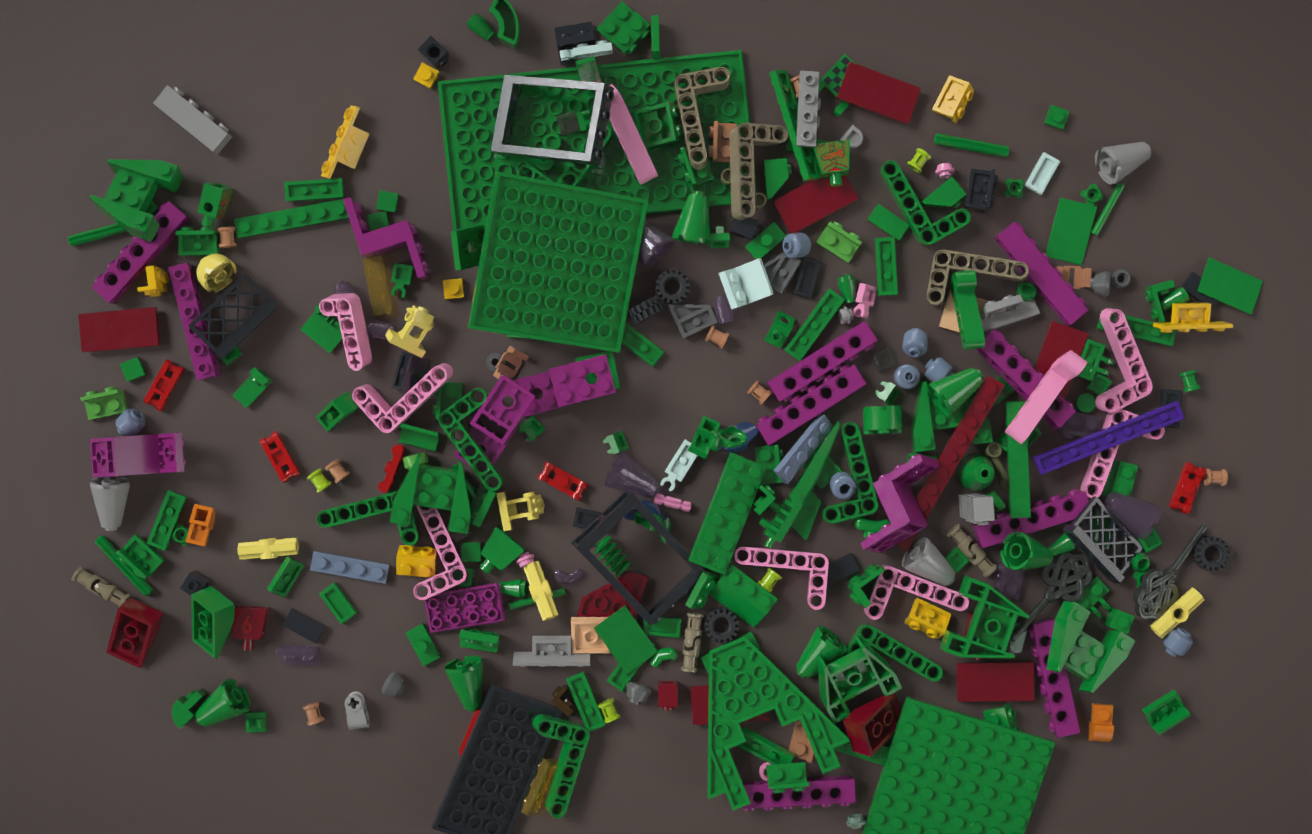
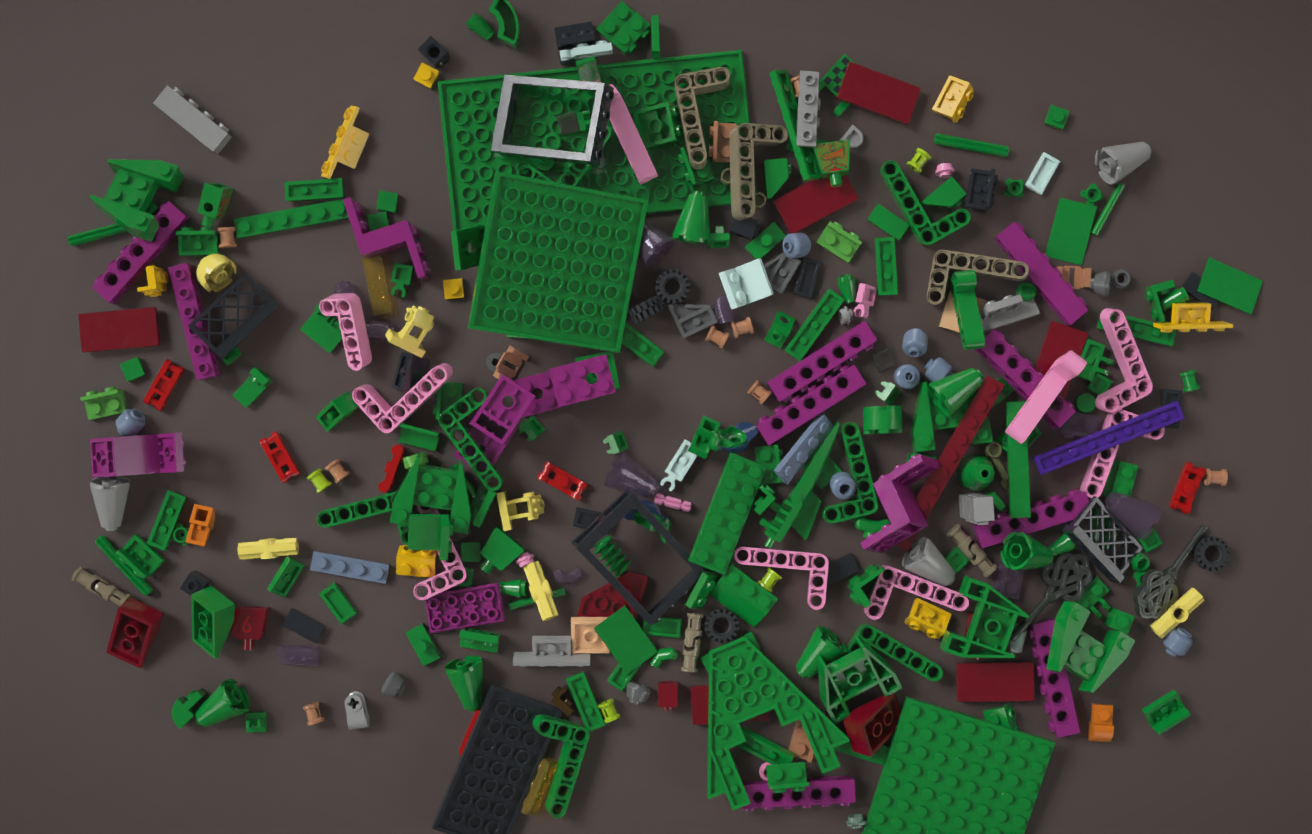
none -> green bracket [408,514,453,560]
none -> nougat bush [731,317,754,338]

